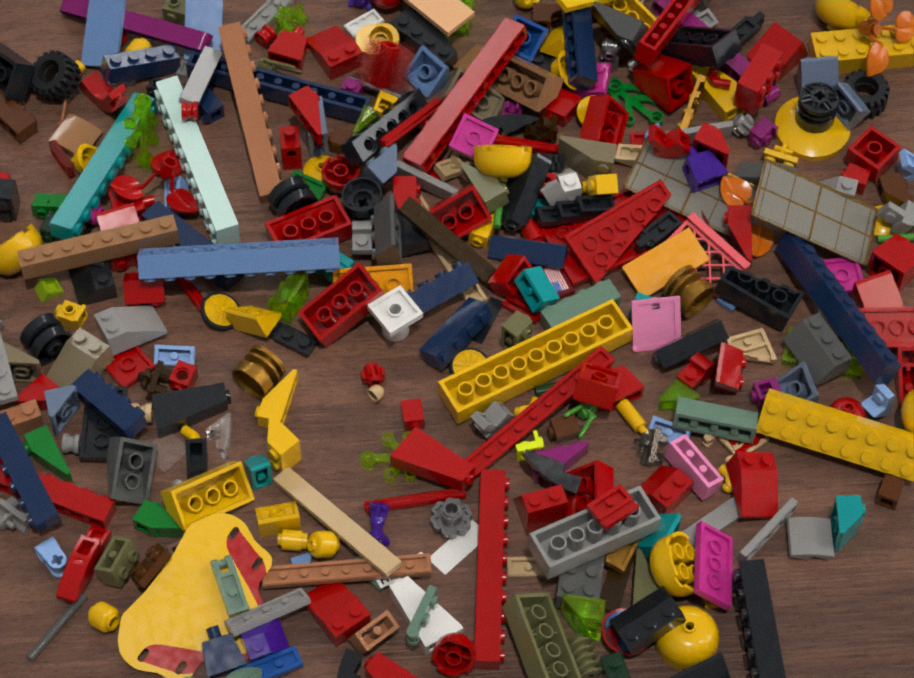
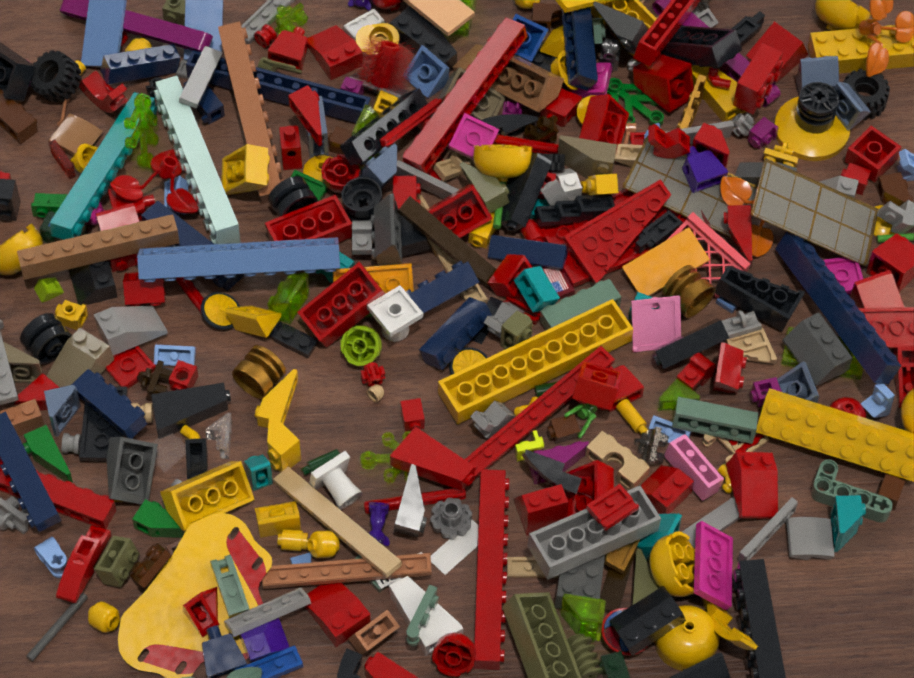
red wheel [181,101,198,121] -> none
none -> red slope [183,587,220,637]
none -> yellow slope [221,144,270,195]
none -> dark green cylinder [301,449,340,476]
none -> white plant [309,451,363,510]
none -> lime cylinder [341,326,382,366]
none -> slope [394,464,427,538]
none -> light grey brick [484,302,525,338]
none -> tan arch [585,431,650,490]
none -> sand green plate [592,18,606,44]
none -> nougat hand [623,123,636,144]
none -> yellow slope [707,601,758,650]
none -> light grey hips [722,311,762,339]
none -> sand green beam [811,459,892,523]

